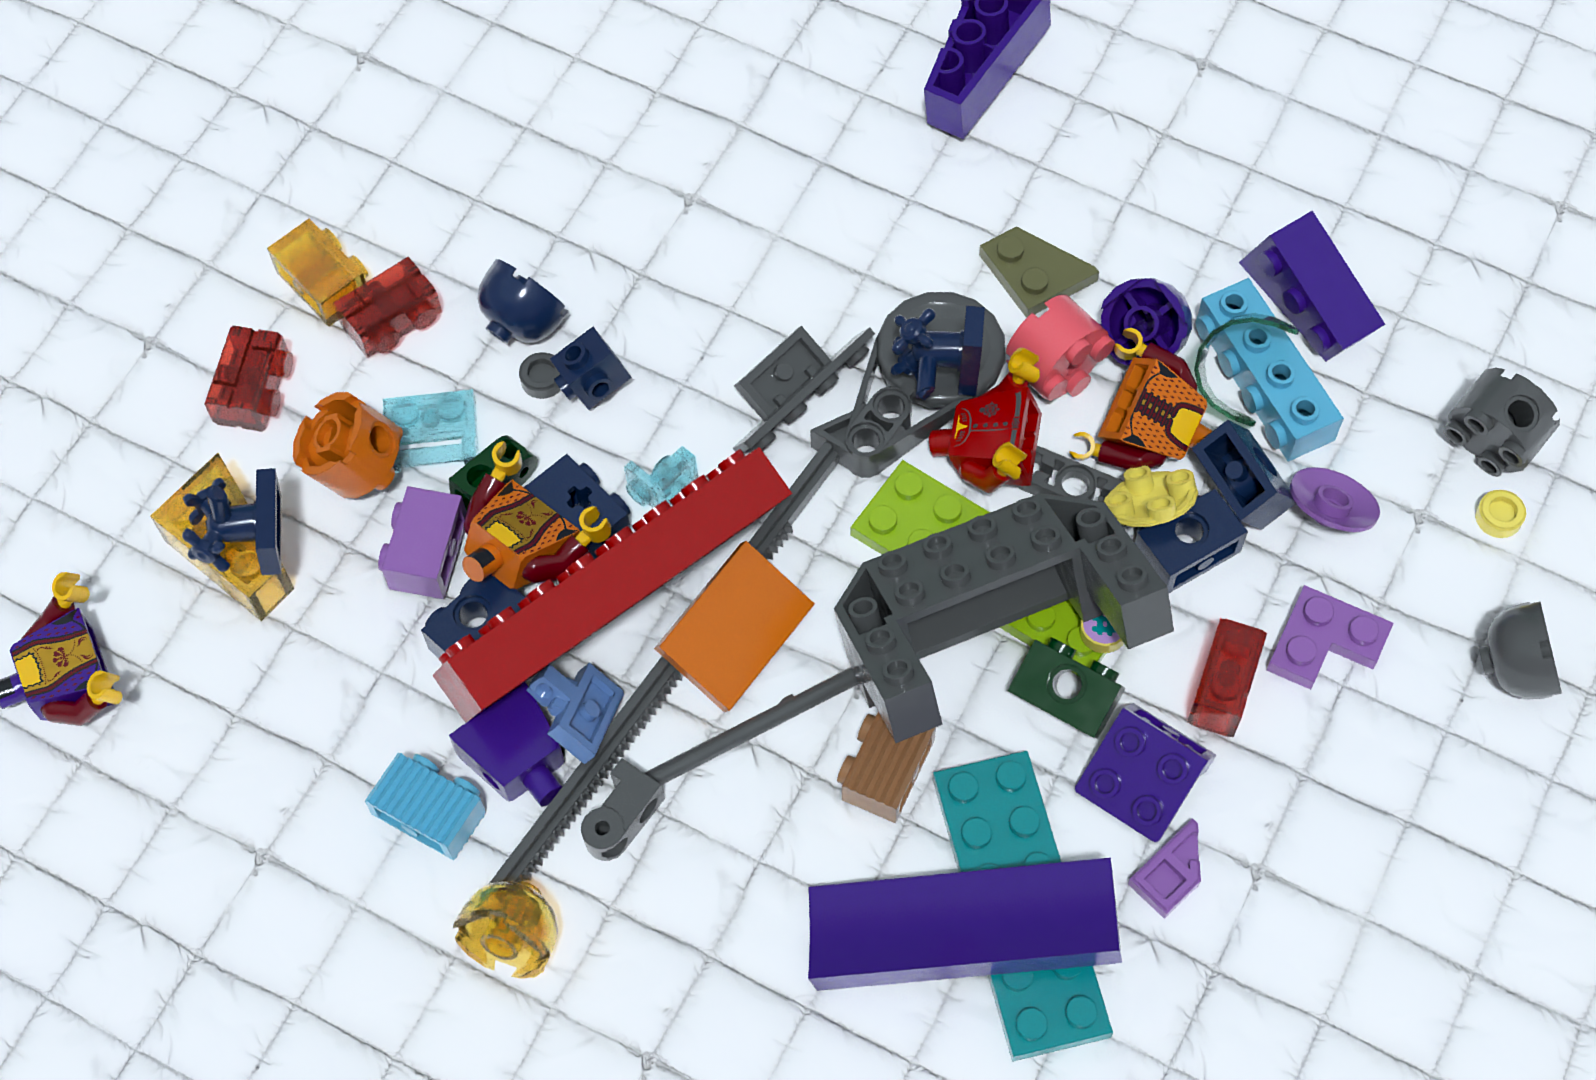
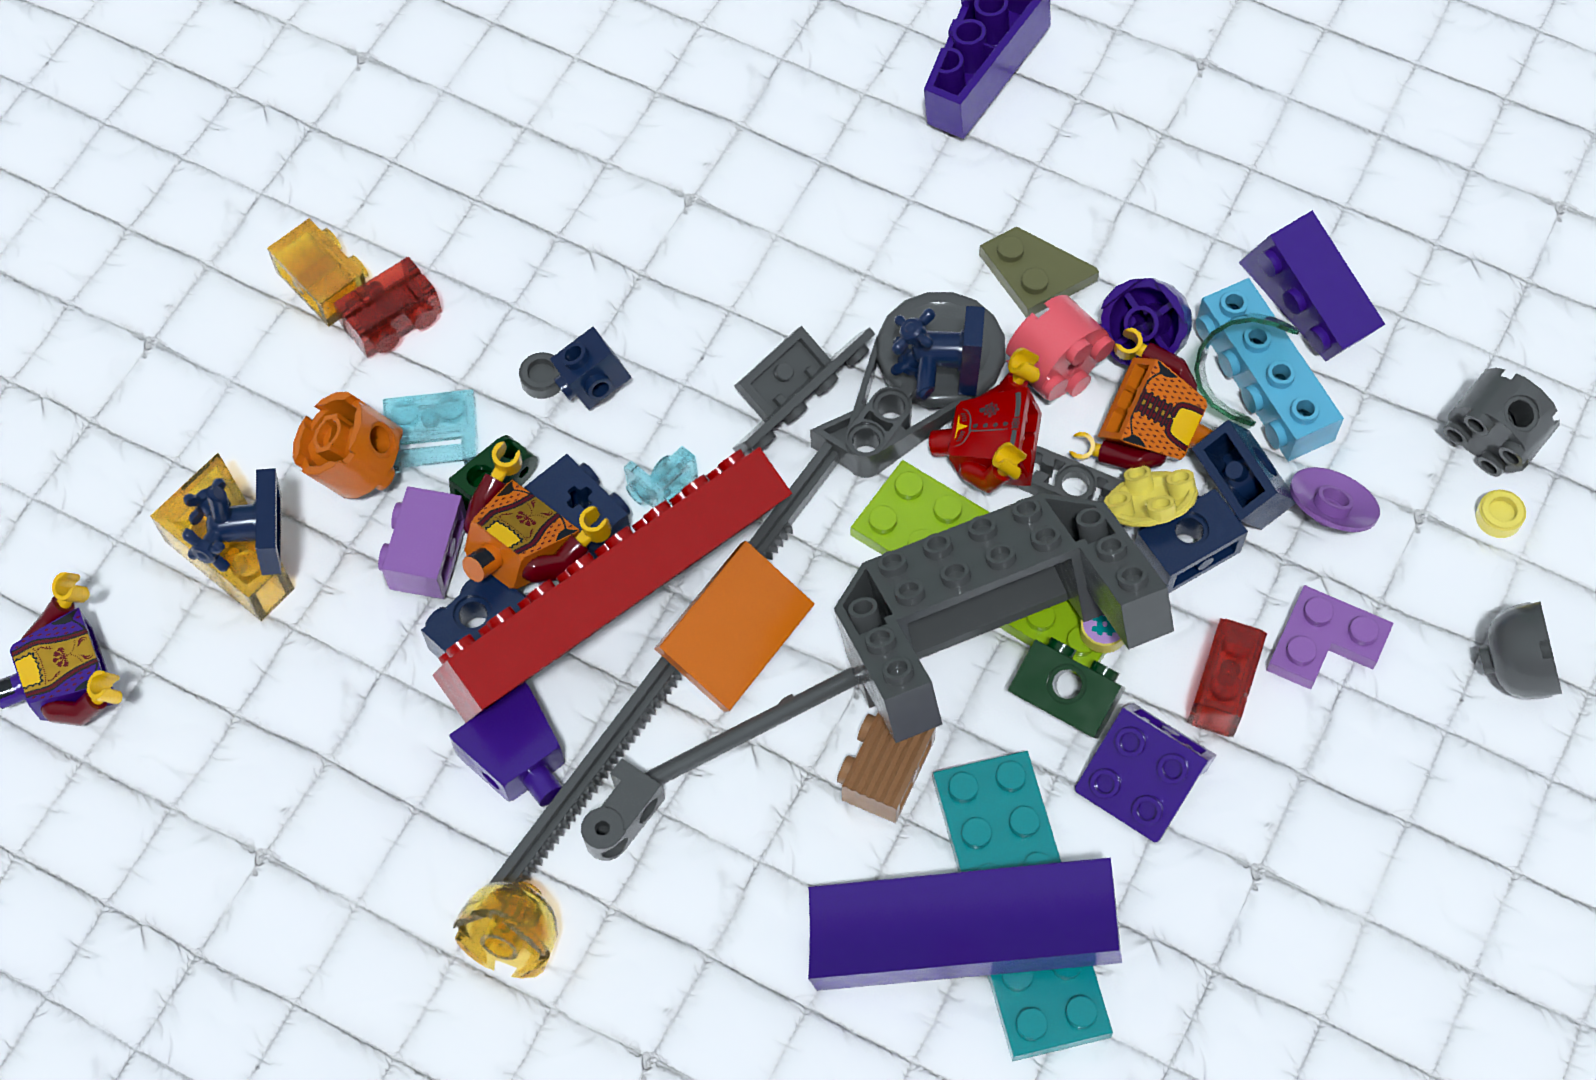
clear red brick [204,325,293,432] -> none
medium azure brick [365,752,486,861] -> none
dark blue cylinder [477,259,569,344] -> none
medium blue hinge [527,662,624,764] -> none
medium lavender tile [1128,818,1201,919] -> none

